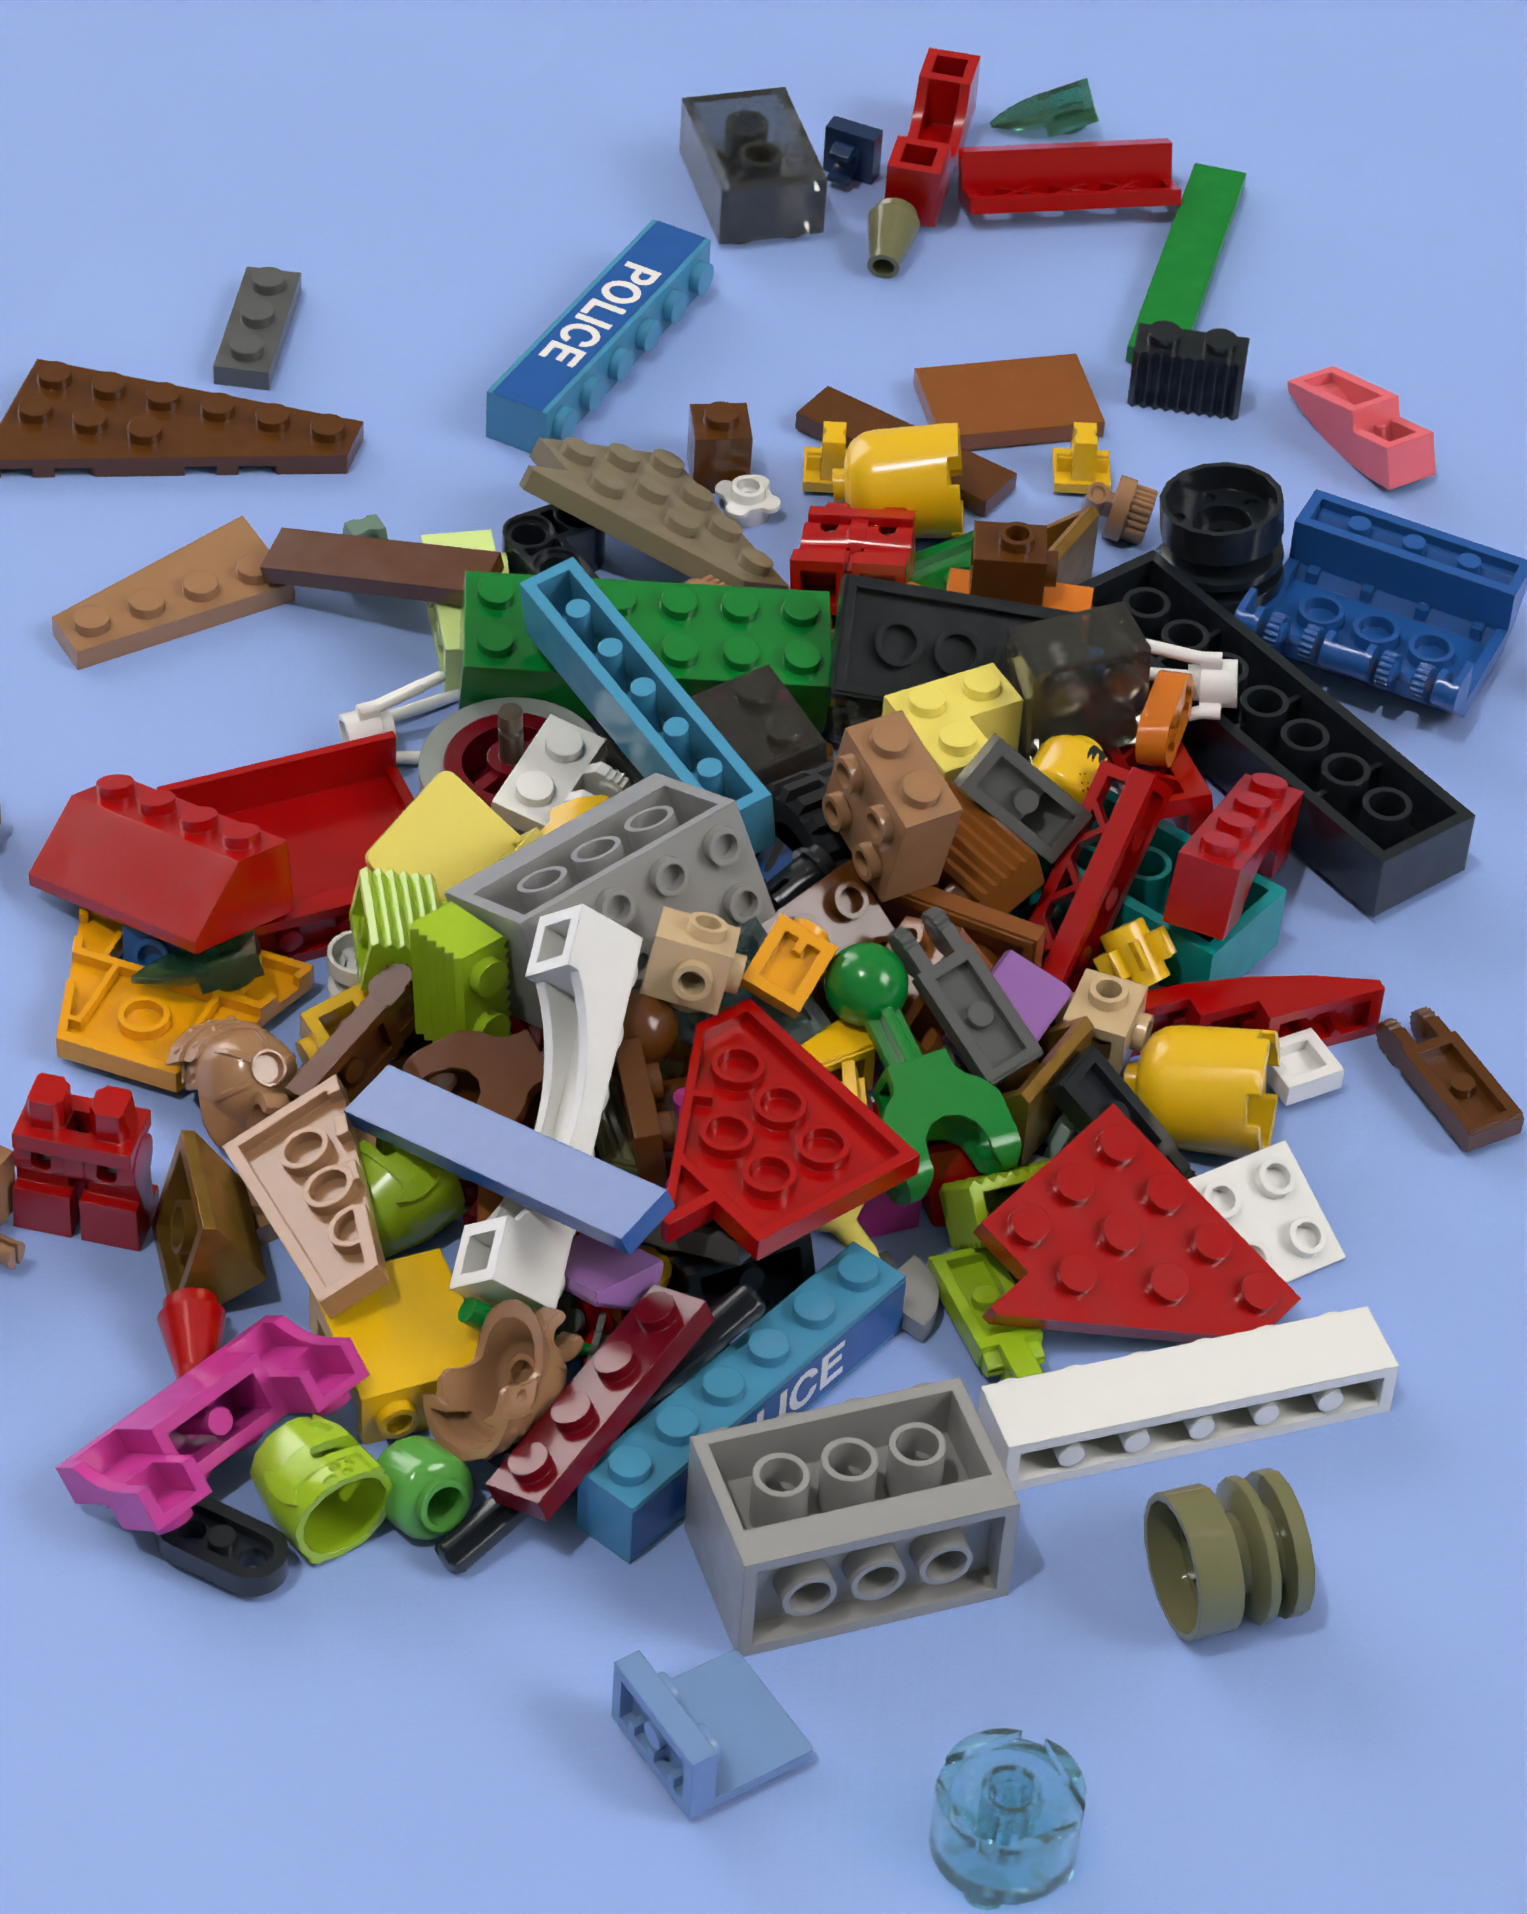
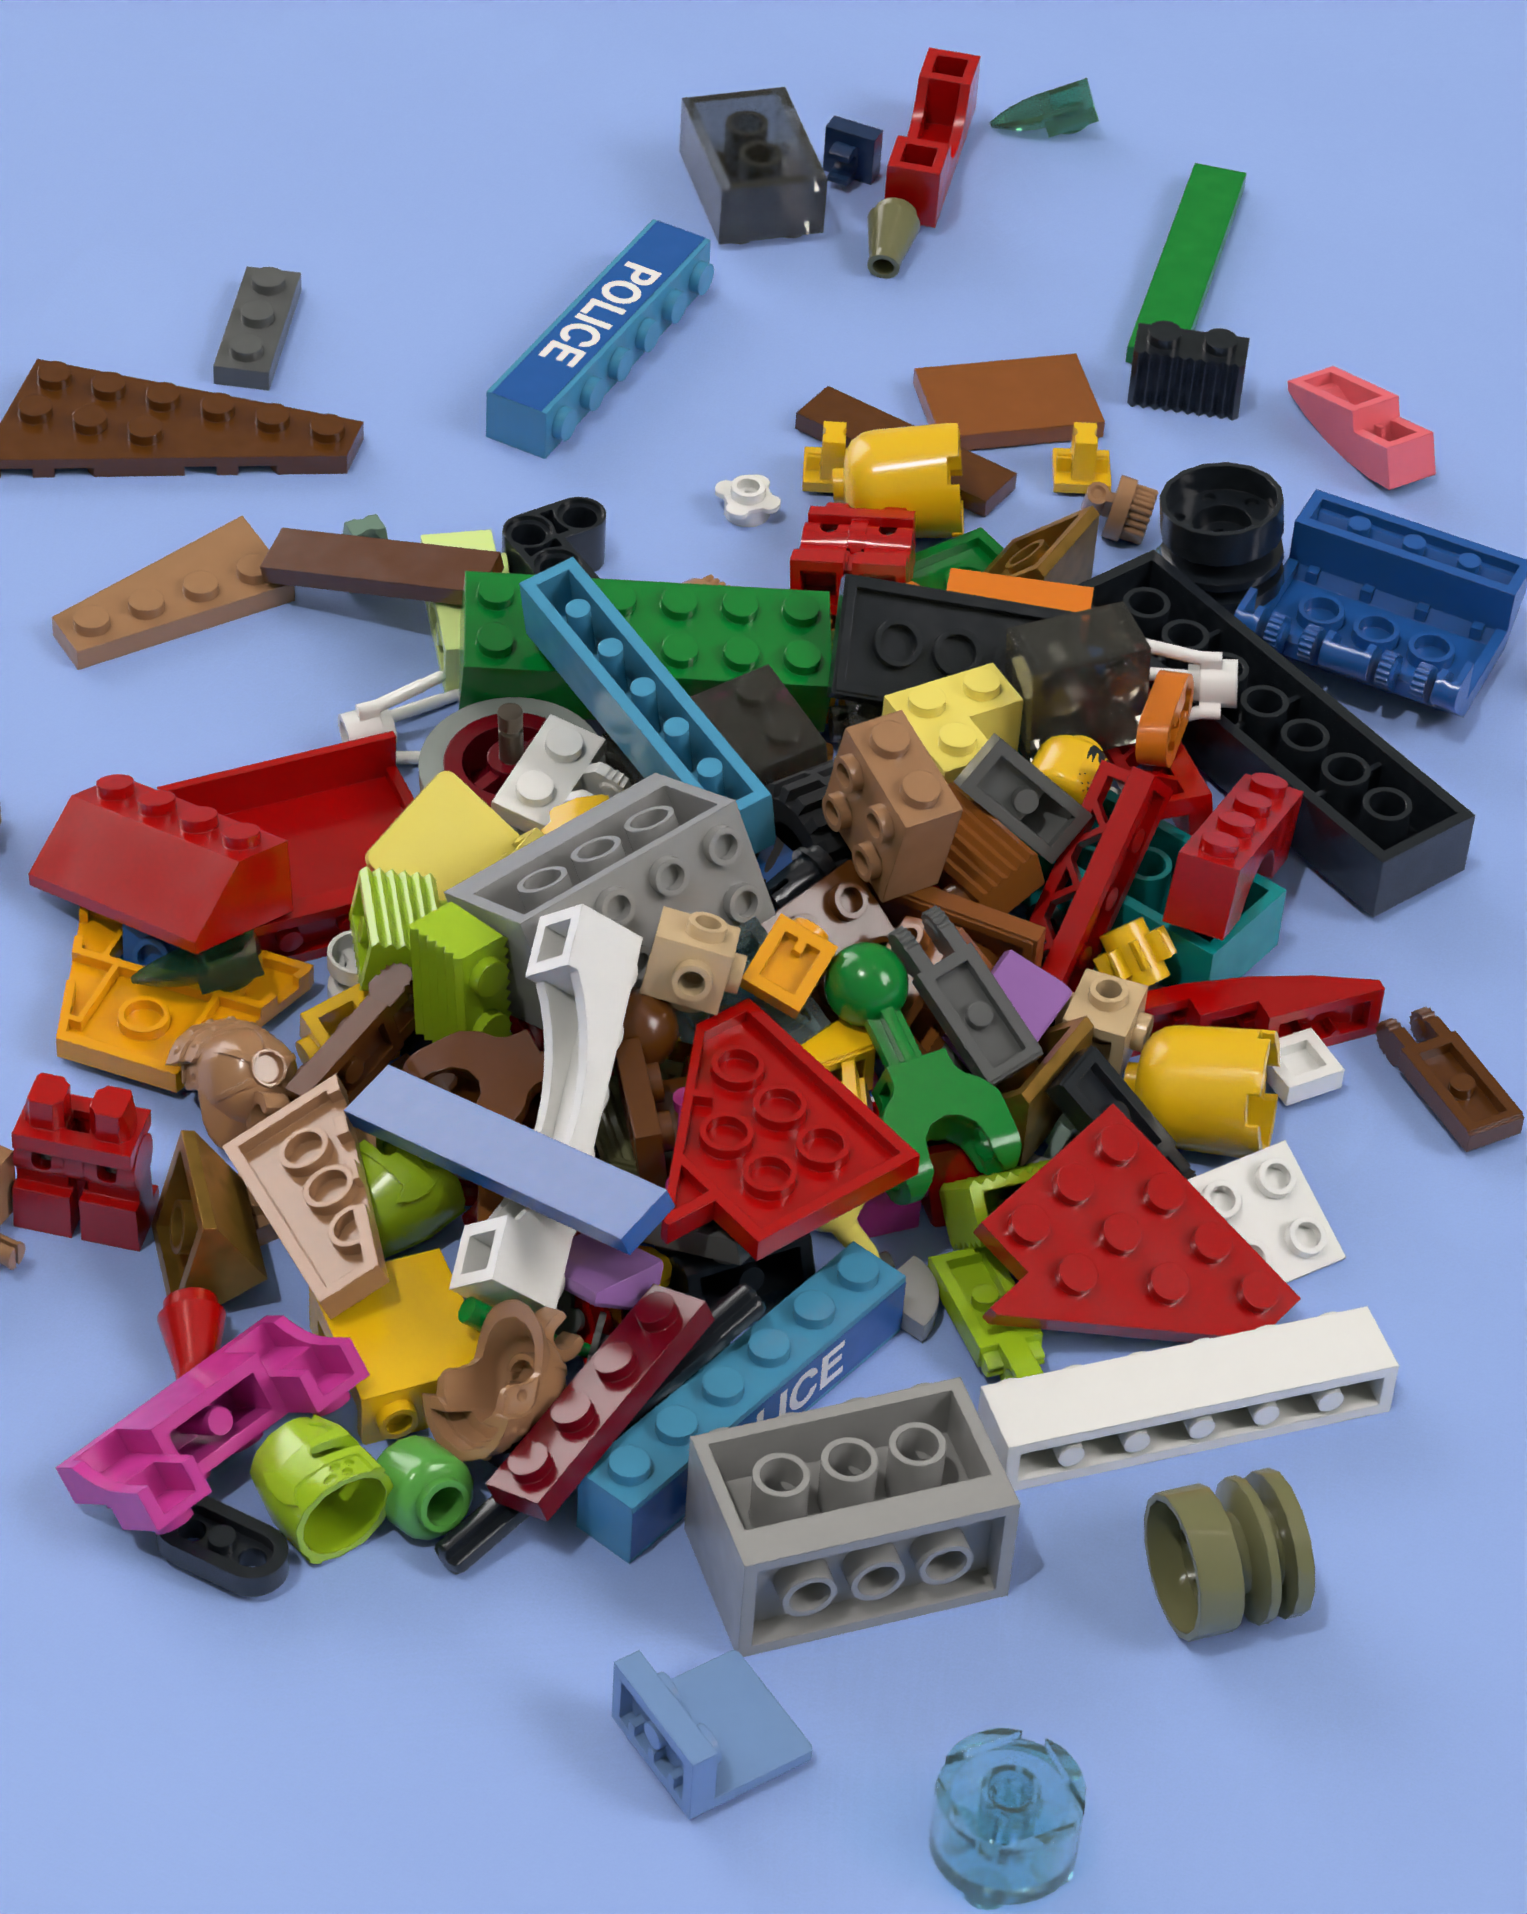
dark tan wing [519,437,789,589] -> none
reddish brown brick [687,401,753,494] -> none
red fence [958,138,1182,215] -> none
reddish brown brick [969,521,1058,606] -> none

